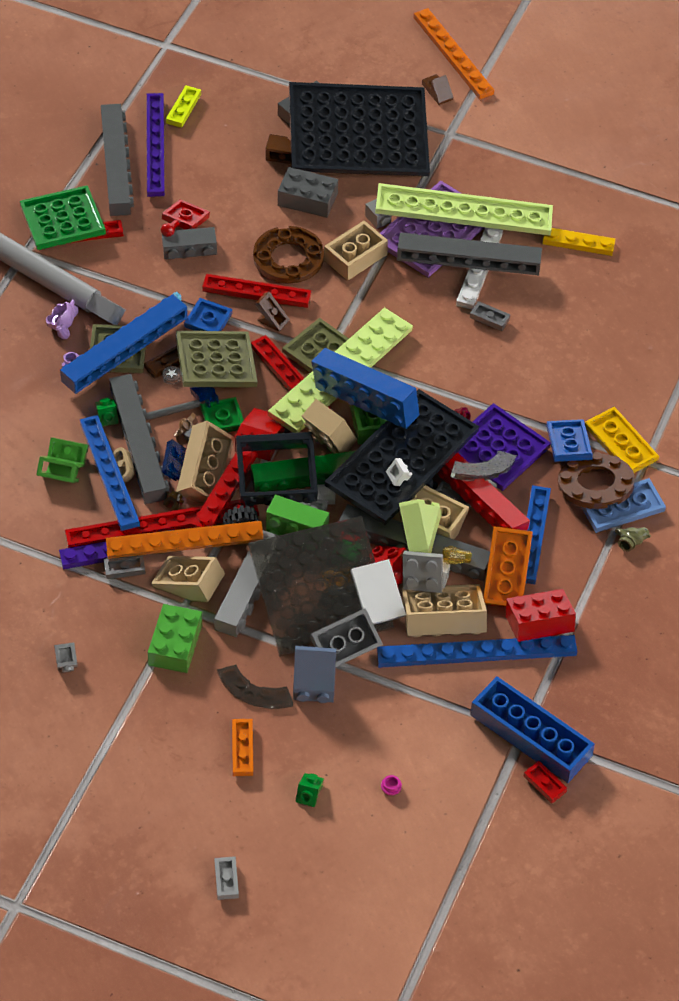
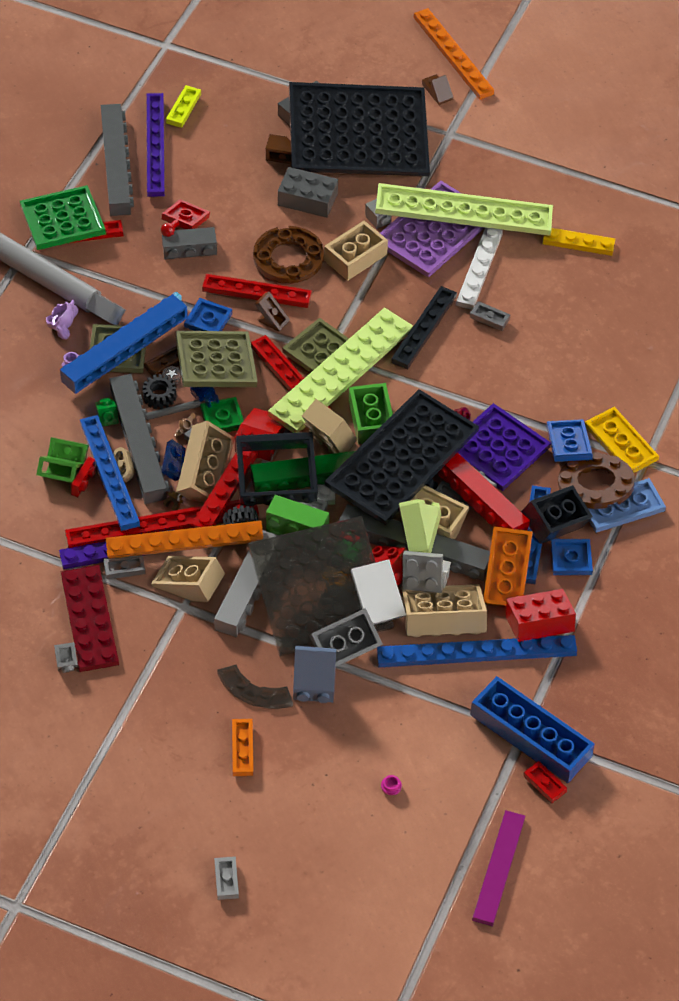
bright green brick [148,604,202,673] -> none
green bracket [295,773,324,807] -> none
blue brick [311,348,419,429] -> none
white tile [386,458,412,486] -> none
dark grey brick [397,233,542,276] -> none
clear yellow cone [442,545,472,565] -> none
clear smoke tile [450,450,516,481] -> none
olive animal [615,527,651,552] -> none
none -> dark red plate [60,565,119,672]
none -> red plate [71,456,97,498]
none -> black tyre [143,374,176,410]
none -> black plate [391,286,457,370]
none -> magenta tile [472,810,525,926]
none -> black brick [521,485,593,544]
none -> blue plate [551,539,593,575]

